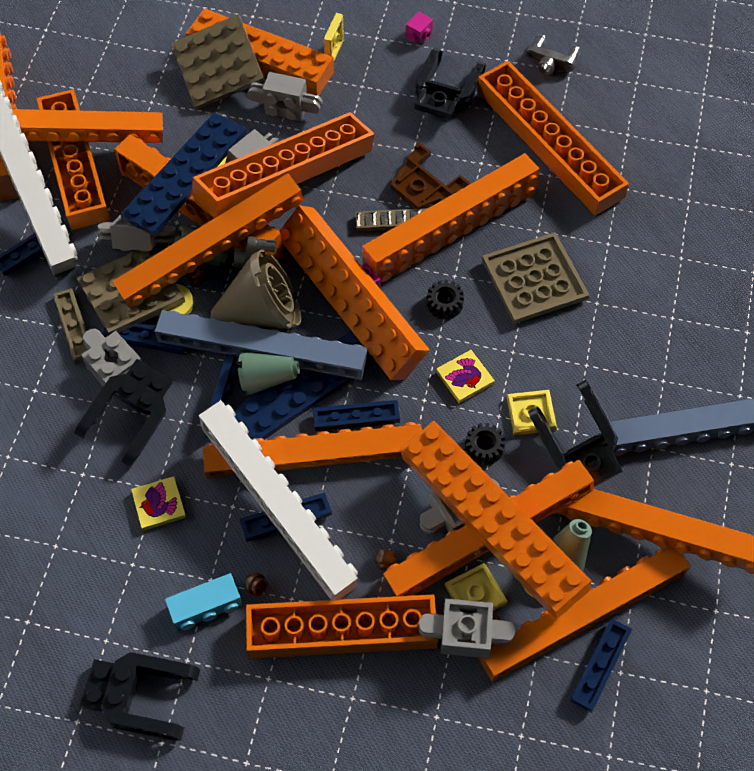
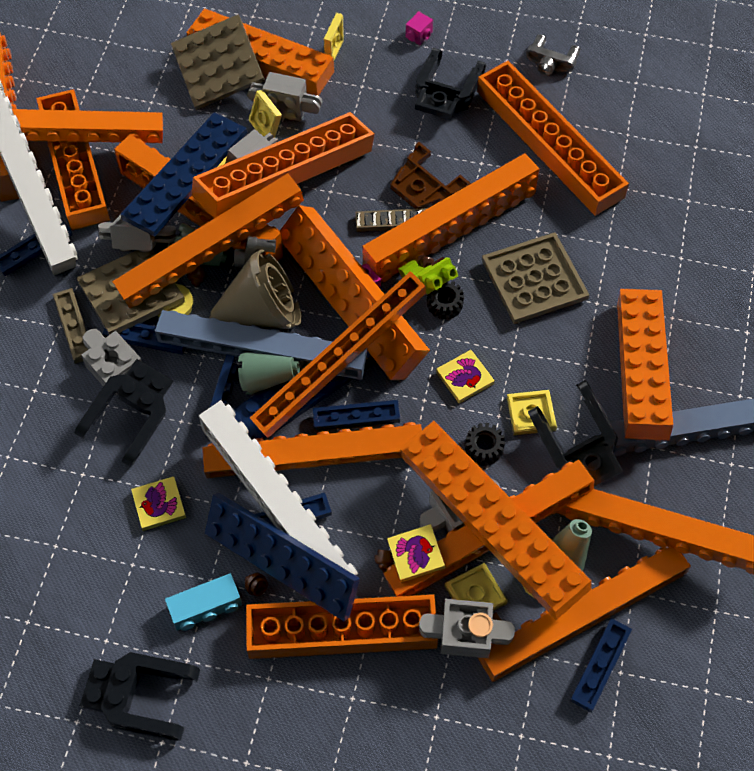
none -> dark blue plate [205,493,360,621]
none -> light yellow tile [249,90,282,138]
none -> orange brick [250,271,426,438]
none -> tile [387,524,445,583]
none -> lime hips [398,256,458,294]
none -> light nougat piece [468,613,493,638]
none -> orange brick [617,289,673,440]

